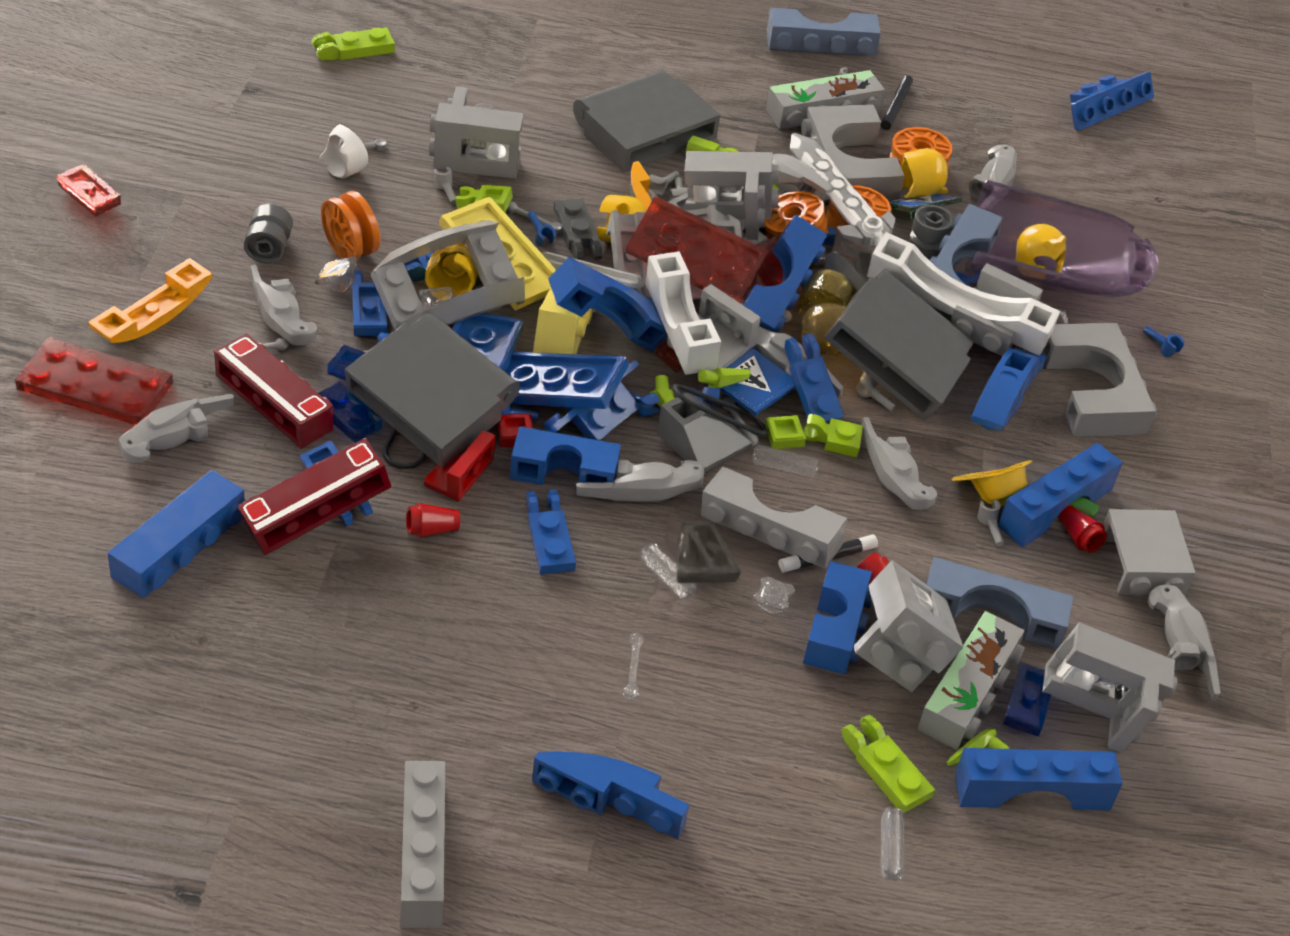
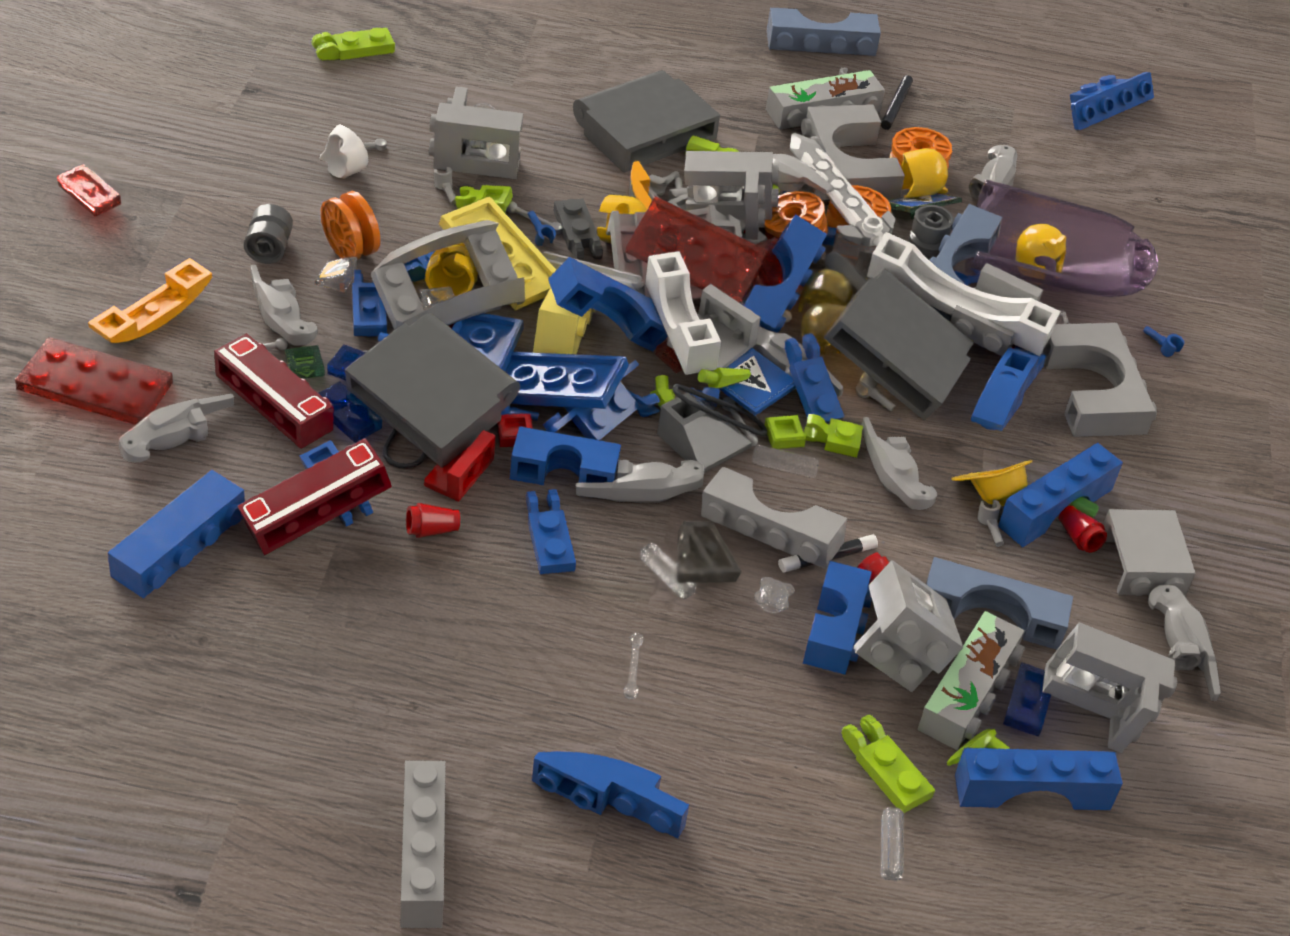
none -> clear green tile [285,345,325,379]

